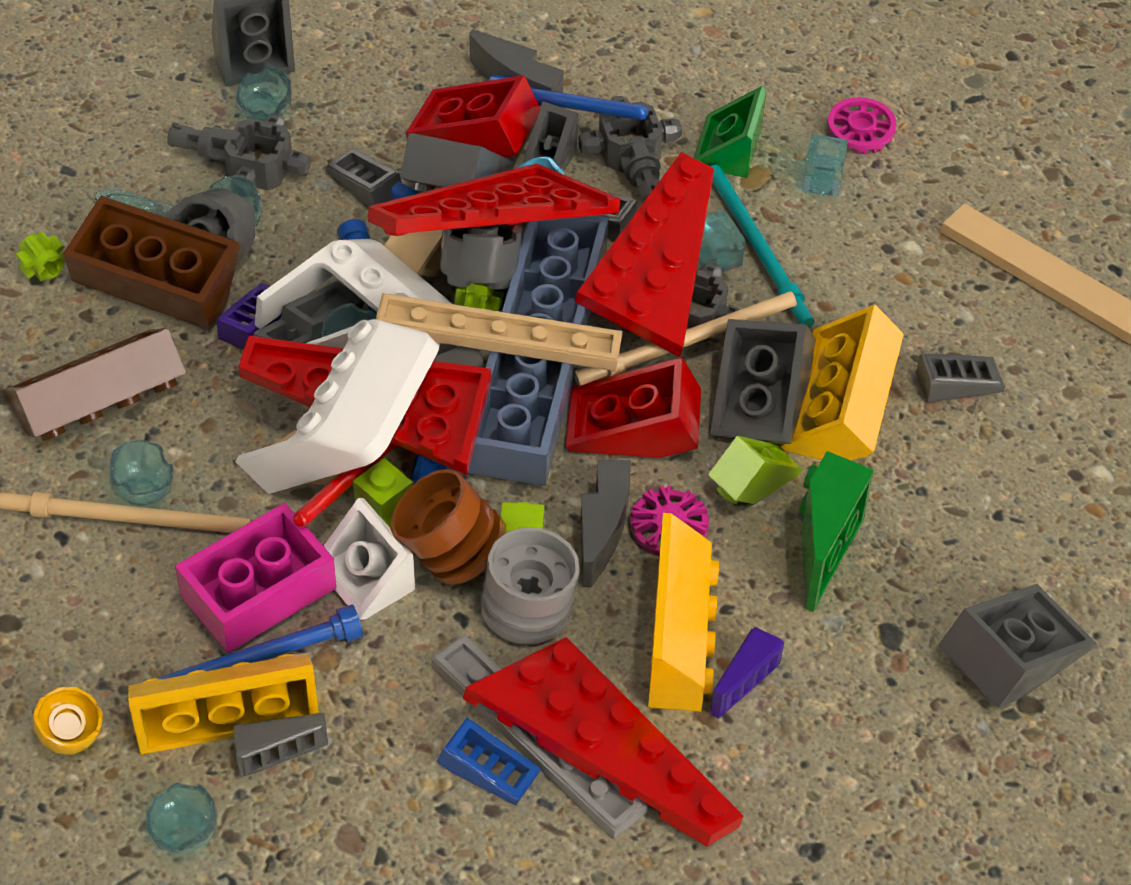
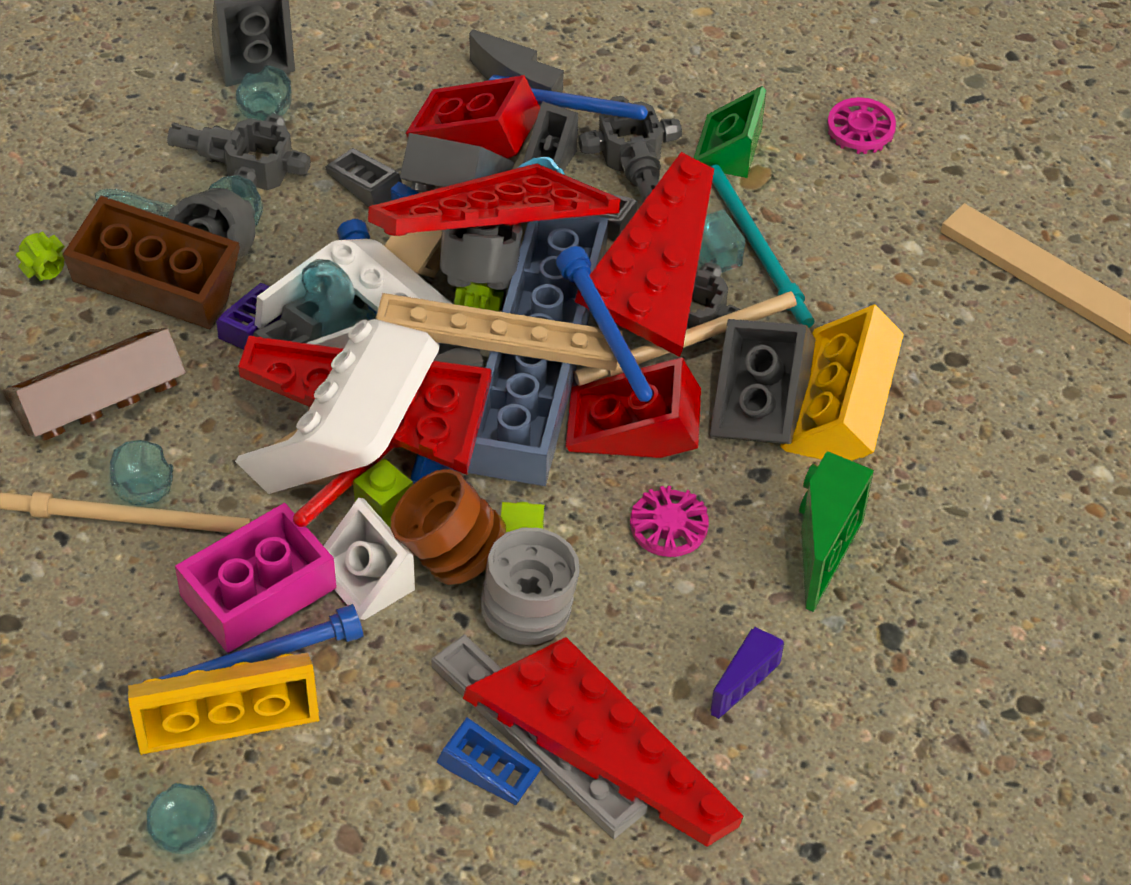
yellow hair [33,687,103,755] -> none
dark grey slope [233,713,328,777] -> none
dark grey slope [580,460,631,587] -> none
yellow slope [648,513,719,712] -> none
lime slope [708,436,803,504] -> none
clear light blue brick [802,134,848,197] -> none
dark grey slope [916,354,1005,402] -> none
dark grey slope [938,584,1097,708] -> none
none -> clear light blue hair [301,259,355,325]
none -> blue piece [556,246,653,402]

